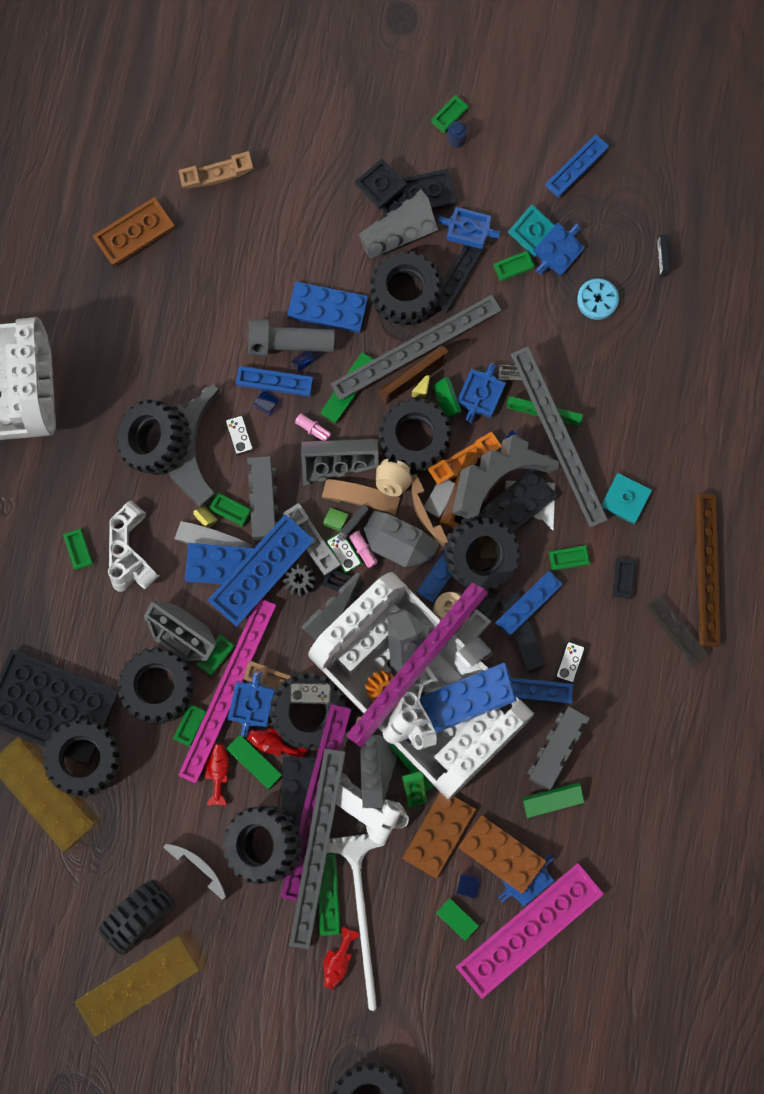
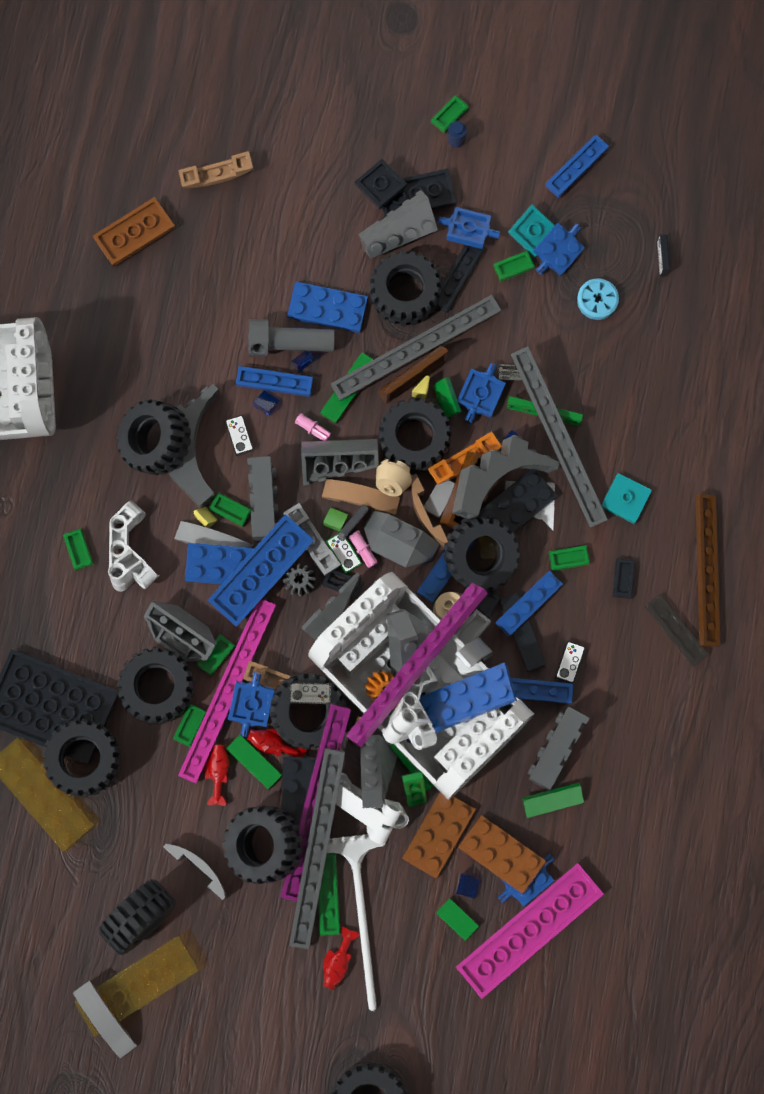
none -> light grey slope [73,980,137,1058]

